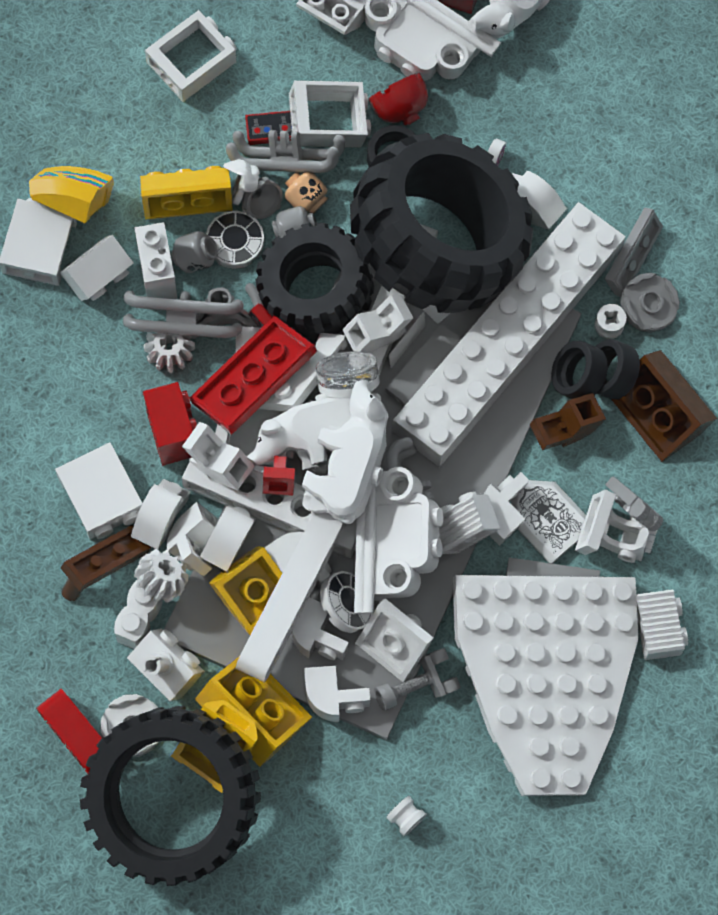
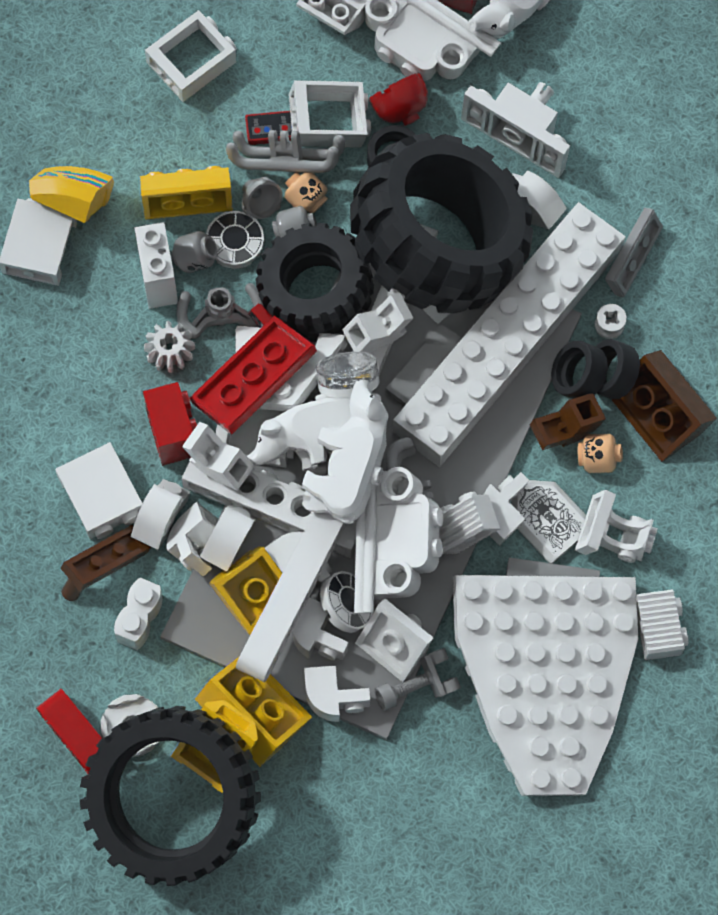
white brick [59,235,134,301] -> none
light grey piece [123,291,244,338] -> none
white brick [127,629,205,701] -> none
white gear [134,549,189,603] -> none
white piece [223,159,260,205] -> none
red tile [262,456,295,496] -> none
white wheel [386,796,427,836] -> none
white sticker [389,312,426,369] -> none
white tile [488,138,507,166] -> none
light grey hinge [605,476,663,532] -> none
light grey tile [620,273,680,333] -> none
none -> white brick [461,82,570,178]
none -> light nougat head [578,434,623,473]

